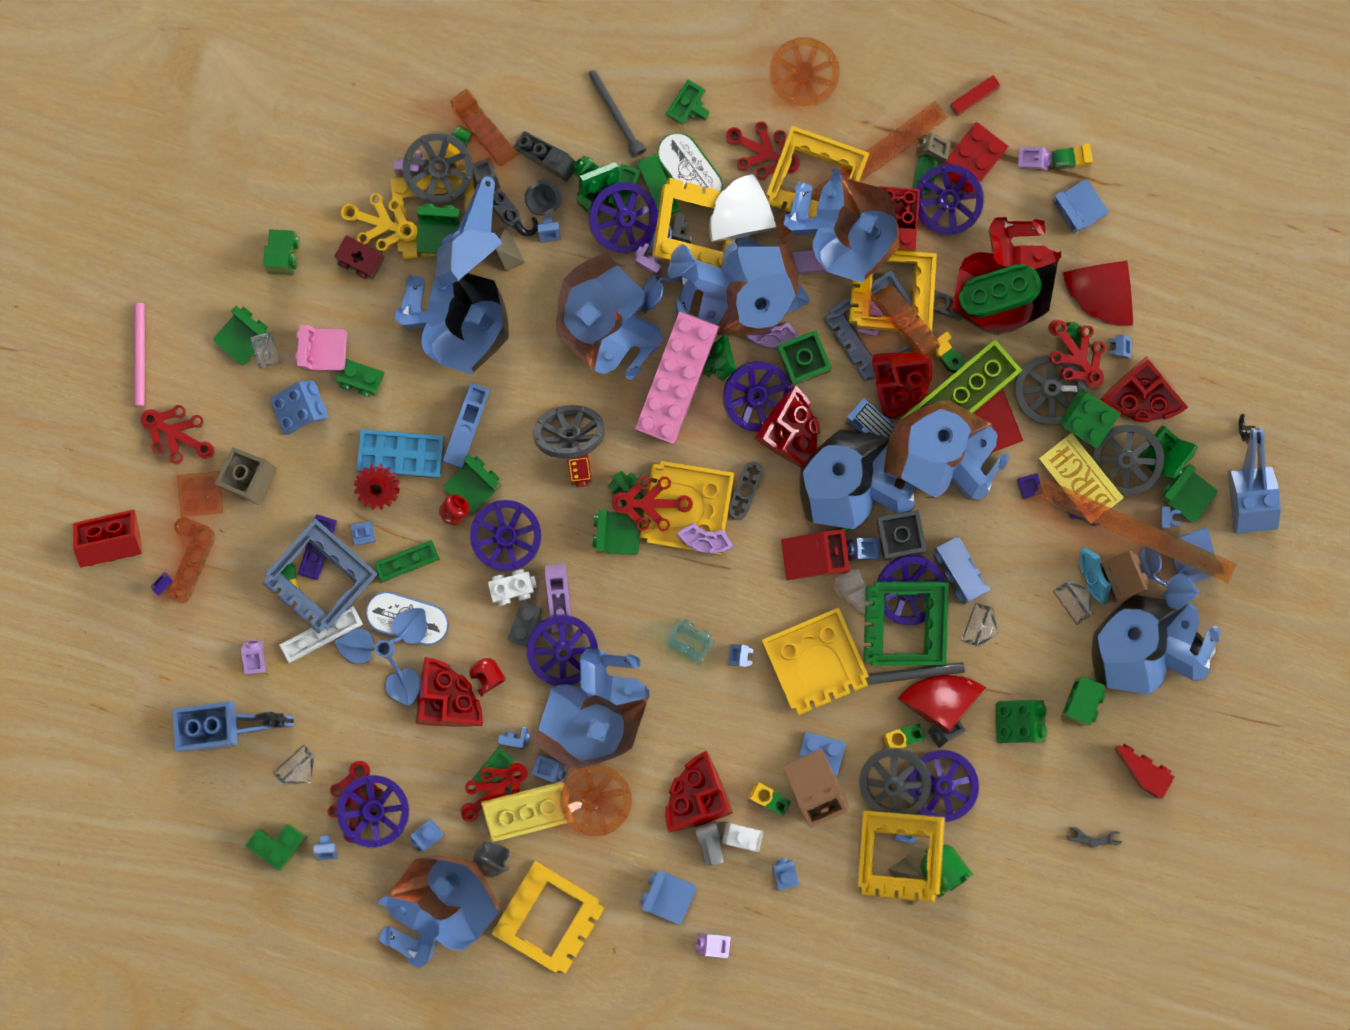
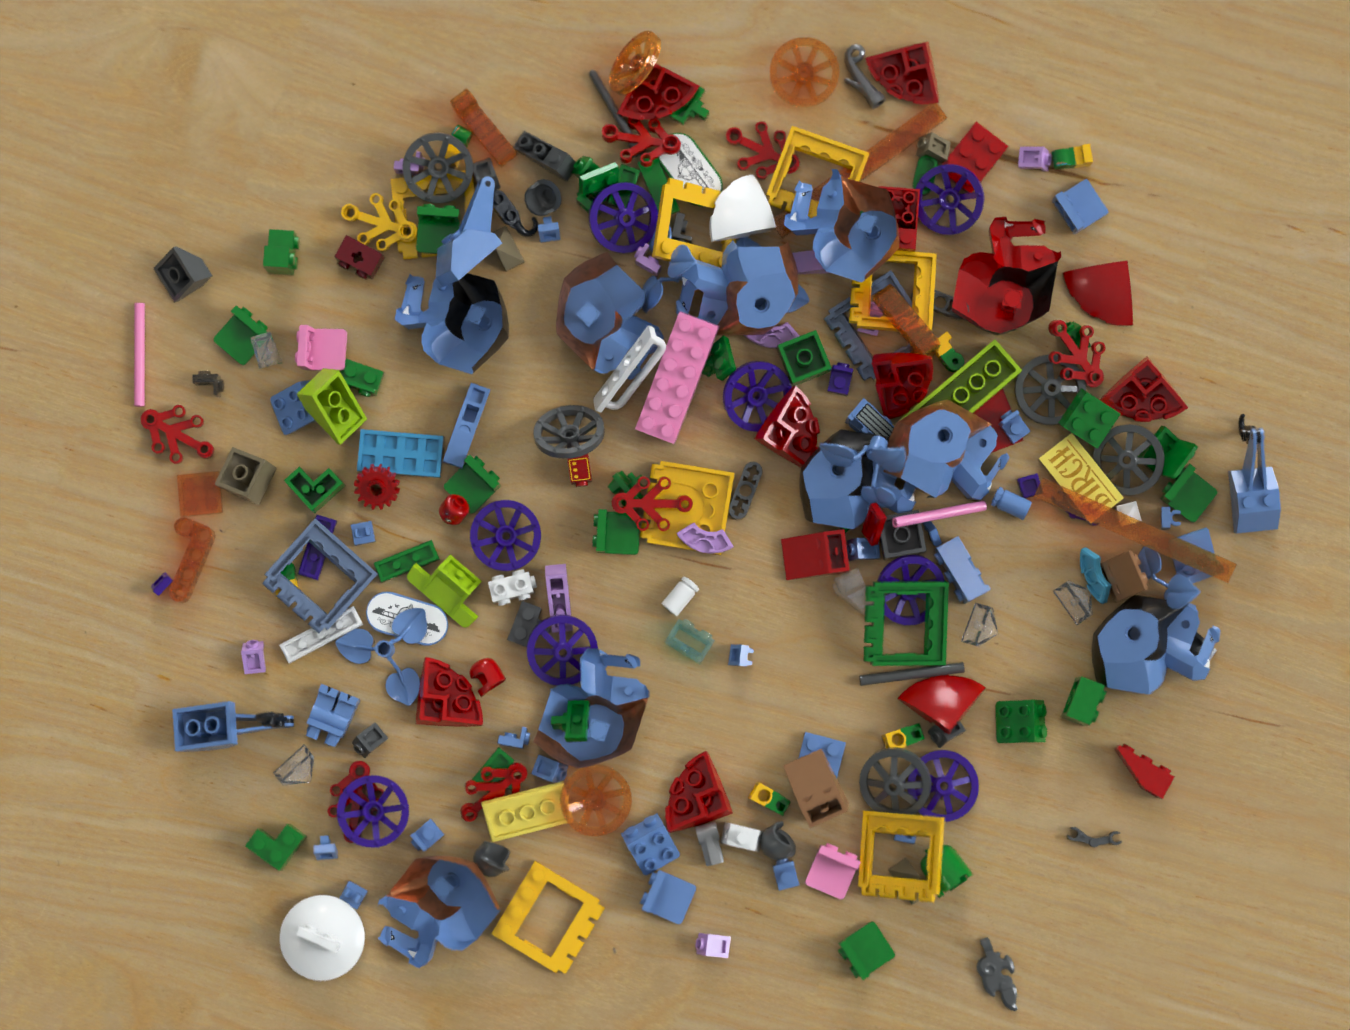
red slope [73,510,142,568] -> none
yellow hinge [762,607,869,715] -> none
red piece [950,75,1001,116] -> none
green tile [959,264,1041,318] -> none
medium blue tile [1108,335,1132,359] -> none
none -> dark grey slope [153,246,212,302]
none -> clear smoke bracket [192,371,224,397]
none -> white bracket [280,895,365,981]
none -> green brick [284,467,346,513]
none -> lime slope [297,368,367,445]
none -> medium blue hips [306,684,360,747]
none -> medium blue tile [339,881,368,909]
none -> dark grey bracket [352,722,388,758]
none -> lime plate [407,554,482,628]
none -> green hinge [551,700,590,742]
none -> white piece [593,325,666,413]
none -> red plant [602,118,681,167]
none -> clear orange wheel [609,31,661,95]
none -> red brick [617,59,700,120]
none -> medium blue bracket [621,813,680,875]
none -> white piece [661,576,699,617]
none -> dark grey helmet [760,821,796,860]
none -> bright pink bracket [805,843,861,899]
none -> medium blue plant [819,436,906,508]
none -> dark purple bracket [827,363,853,396]
none -> green bracket [838,922,895,980]
none -> flat silver plant [844,44,886,109]
none -> red tile [861,502,887,546]
none -> red brick [865,41,939,105]
none -> bright pink piece [892,501,987,528]
none -> medium blue tile [922,521,942,547]
none -> dark grey piece [976,937,1017,1011]
none -> medium blue piece [991,487,1032,520]
none -> medium blue bracket [999,410,1031,444]
none -> white tile [1115,501,1142,527]

